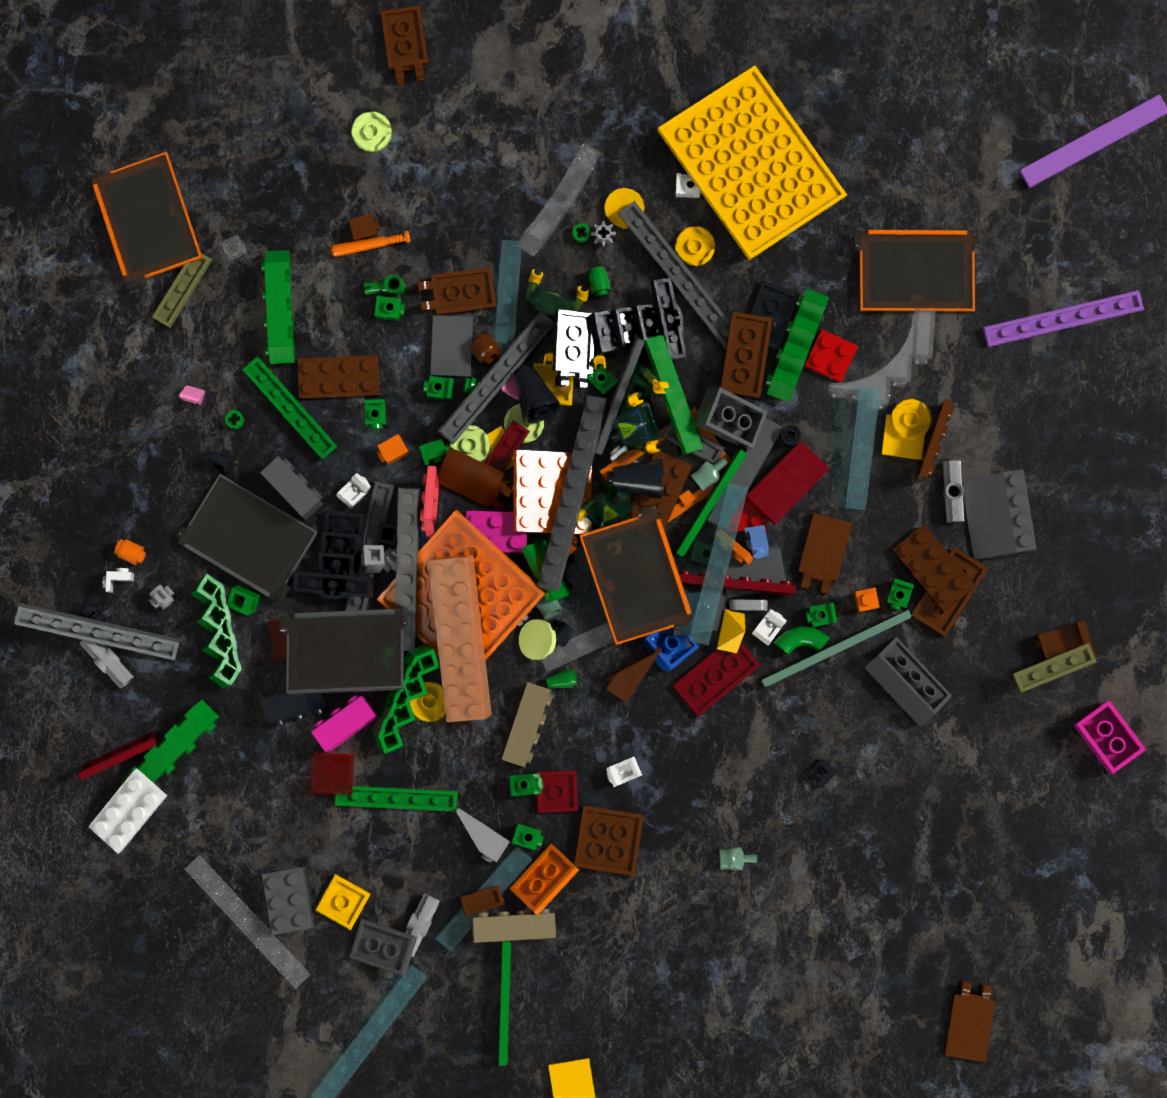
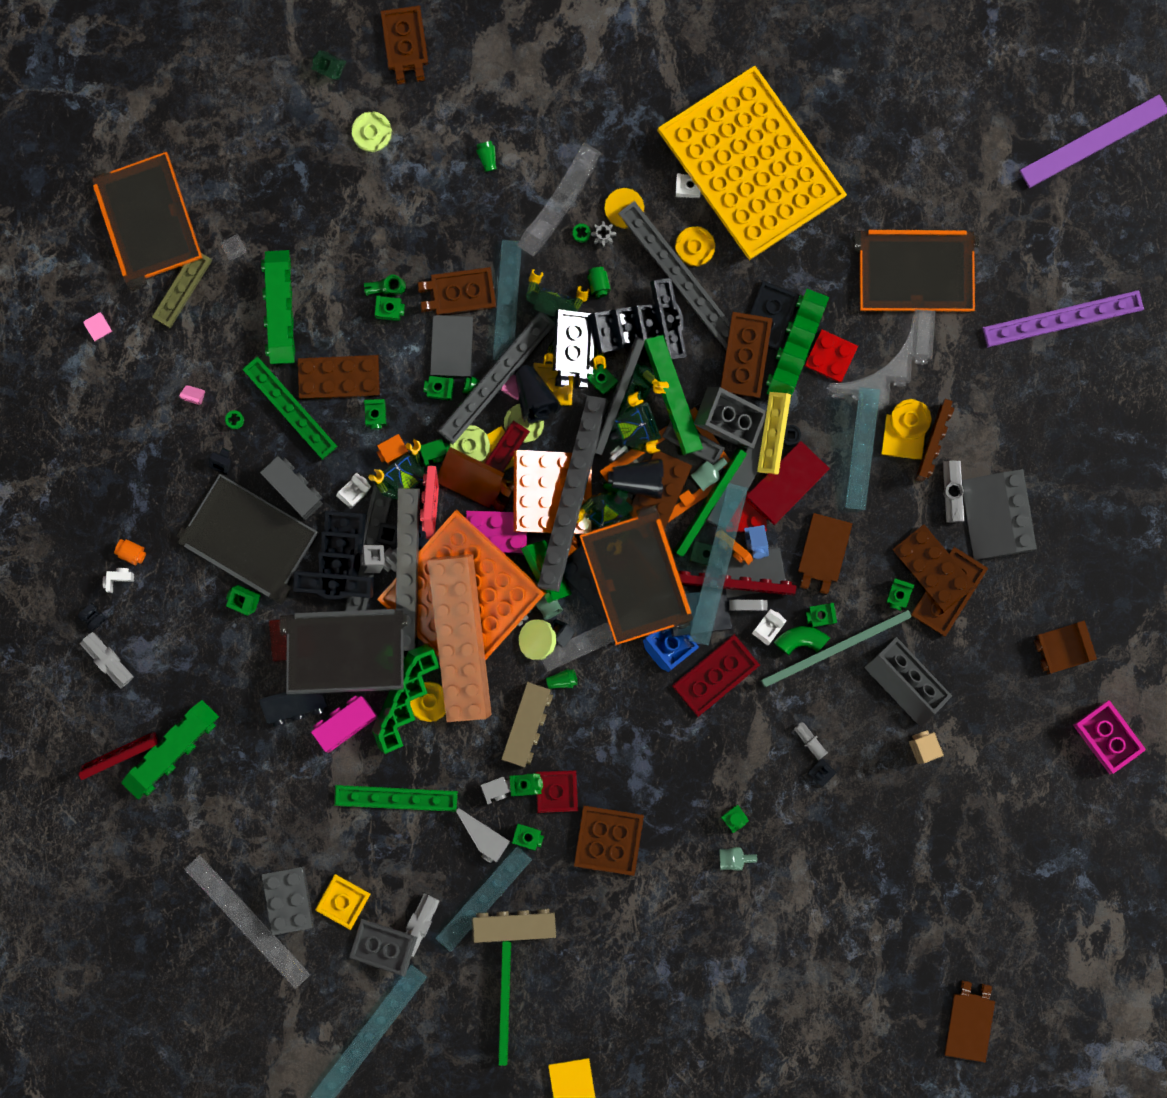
dark grey plate [14,603,180,660] -> none
white plate [89,769,167,854] -> none
light grey gear [149,585,175,610] -> none
green brick [190,574,241,689] -> none
clear red tile [311,753,355,795] -> none
orange piece [331,231,411,257] -> none
reddish brown brick [349,214,381,241] -> none
reddish brown tile [460,885,505,917] -> none
reddish brown head [470,334,500,364] -> none
orange plate [510,844,579,915] -> none
white bracket [606,757,642,787] -> none
reddish brown slope [607,647,662,703] -> none
yellow slope [716,609,745,654] -> none
orange brick [853,588,880,613] -> none
olive plate [1012,643,1097,693] -> none
none -> bright pink slope [83,312,112,341]
none -> clear green brick [312,51,346,79]
none -> torso [368,439,425,500]
none -> green cone [476,141,497,172]
none -> light grey brick [481,777,511,804]
none -> green brick [721,805,749,833]
none -> light yellow plate [757,392,791,475]
none -> light grey axle [794,722,828,760]
none -> tan brick [909,730,944,764]

